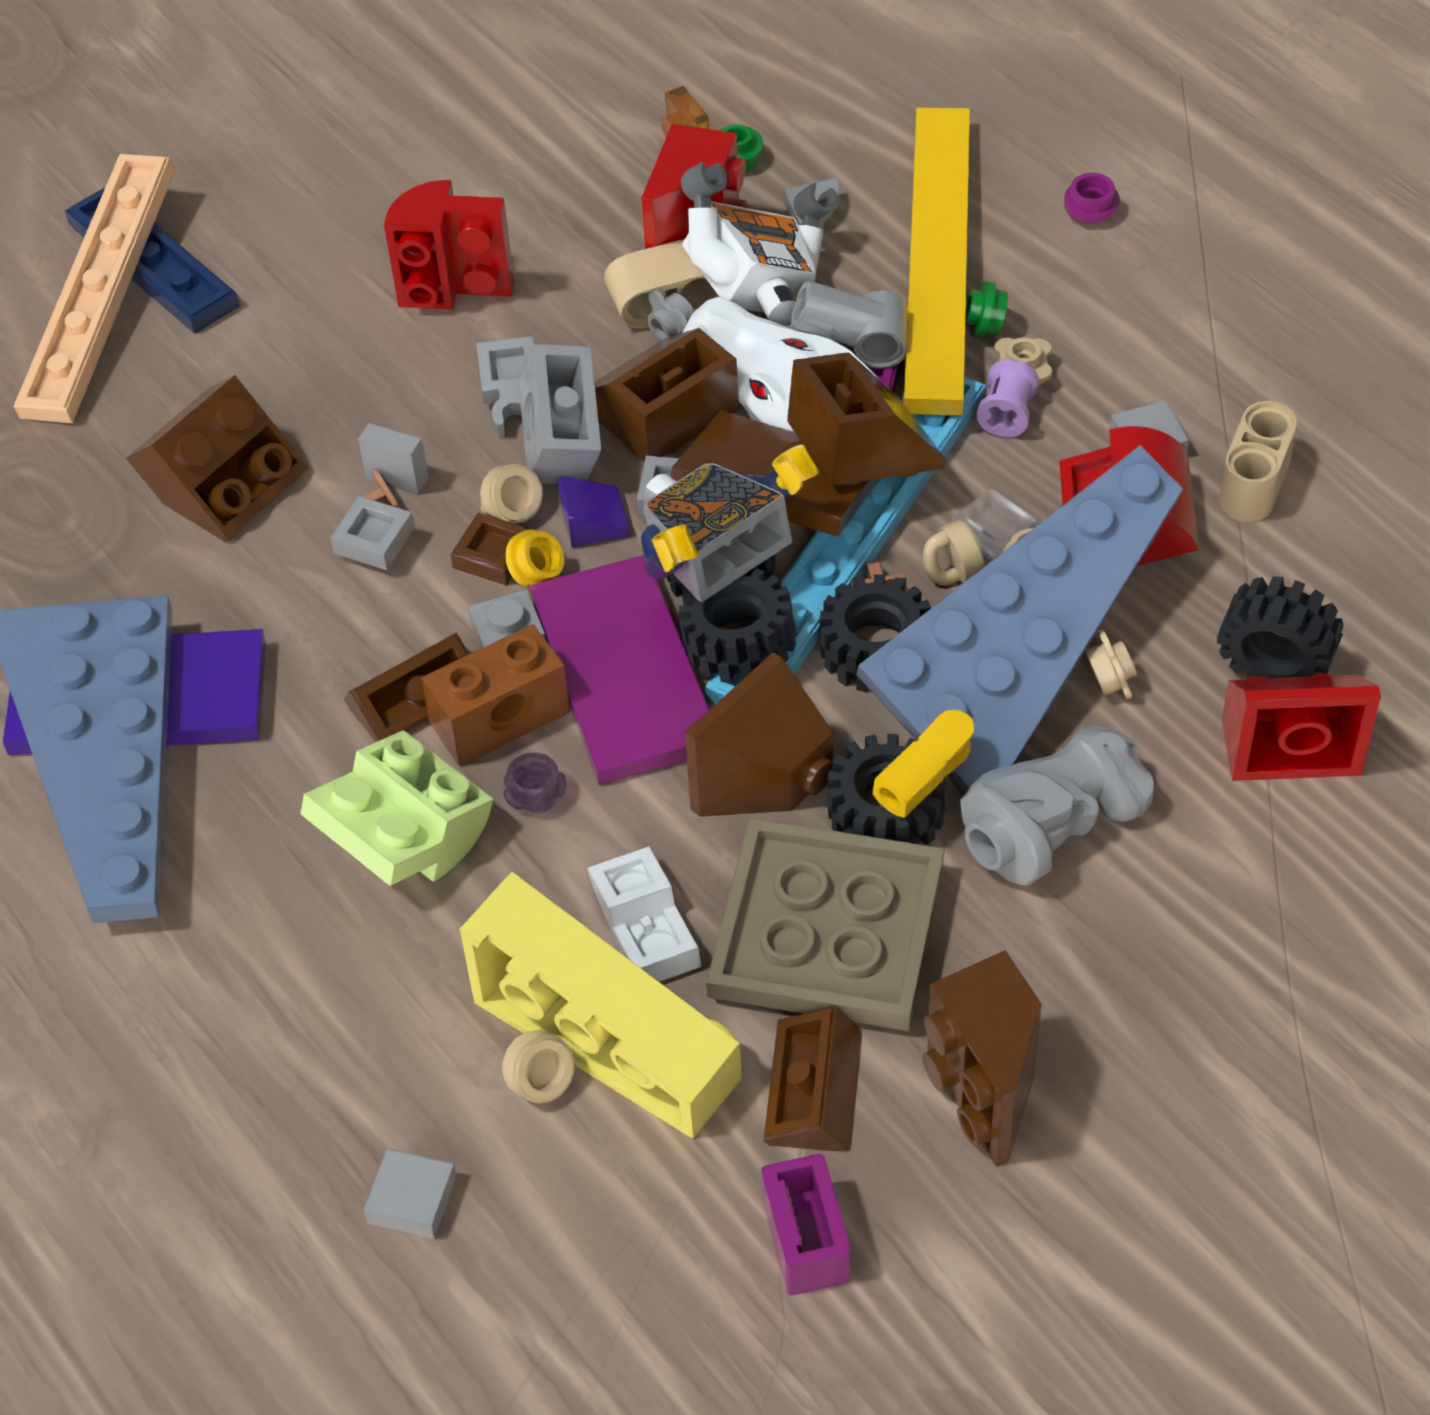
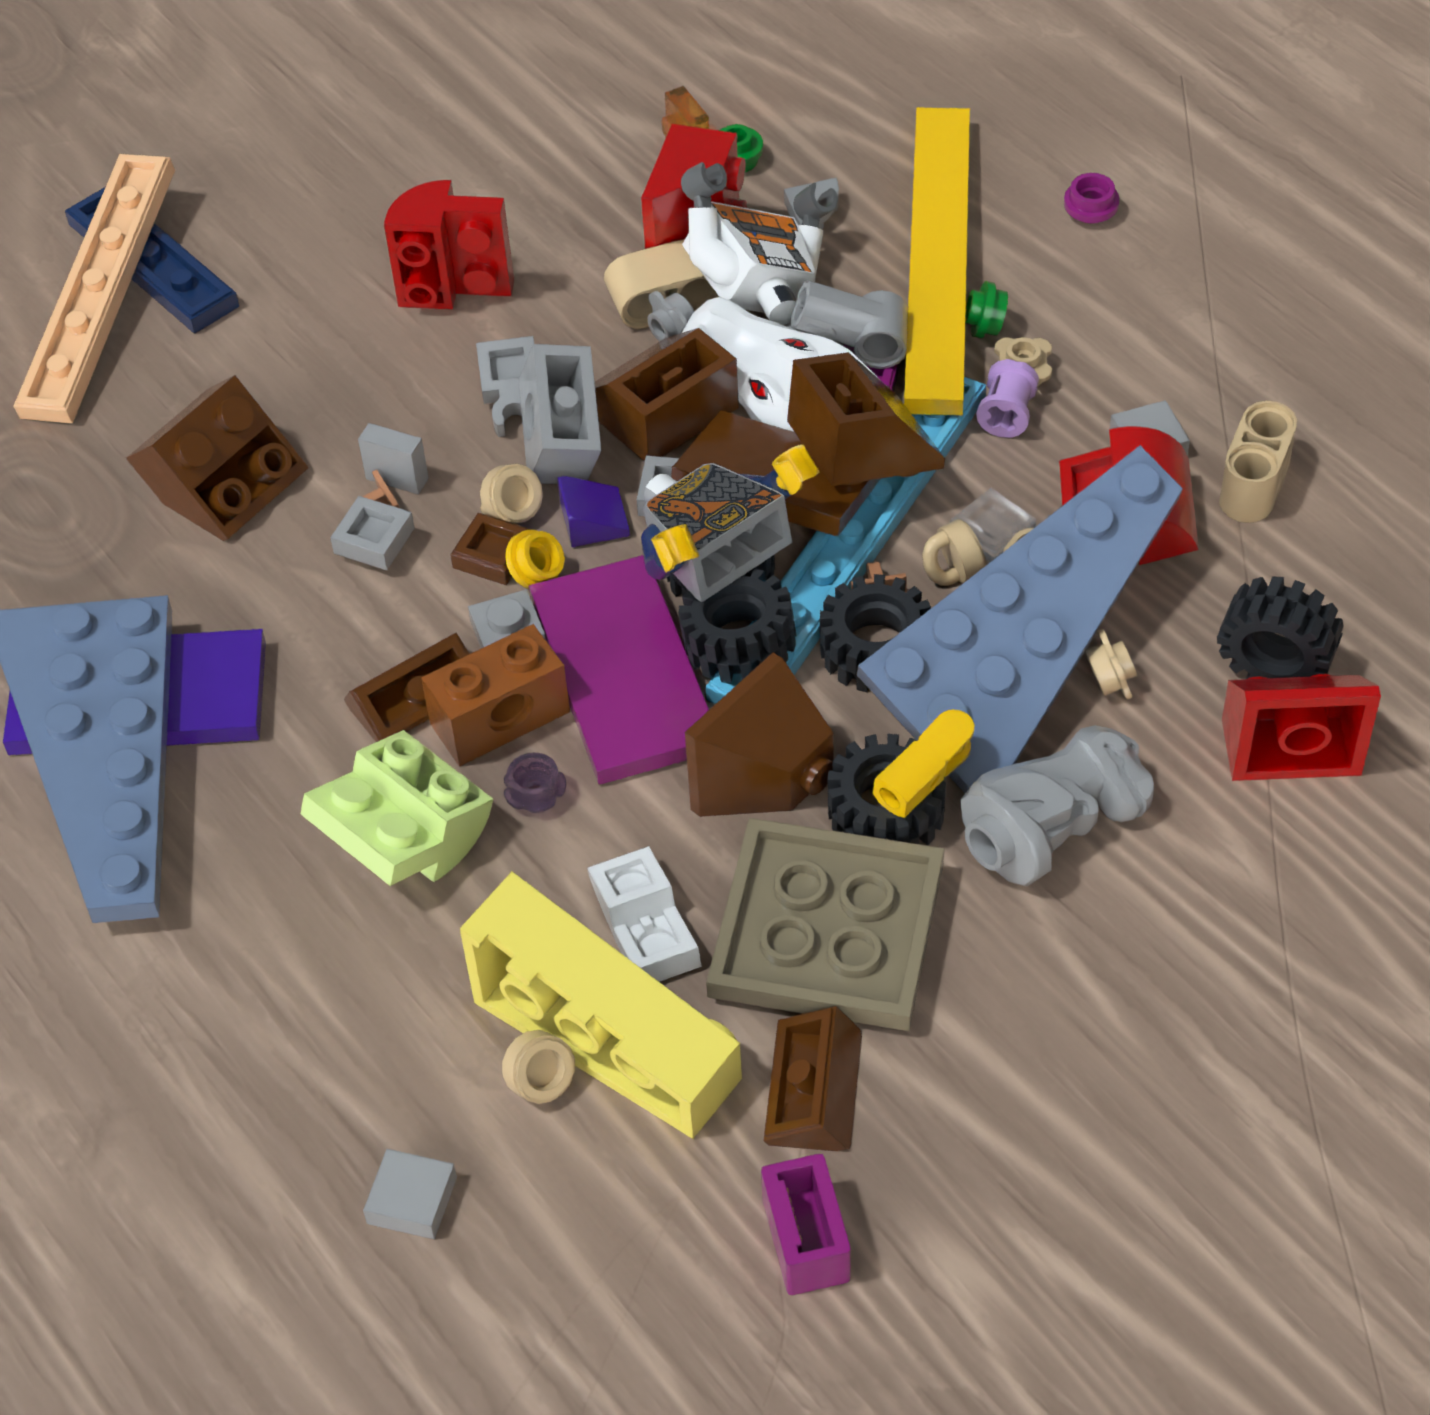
reddish brown slope [922,950,1042,1167] -> none

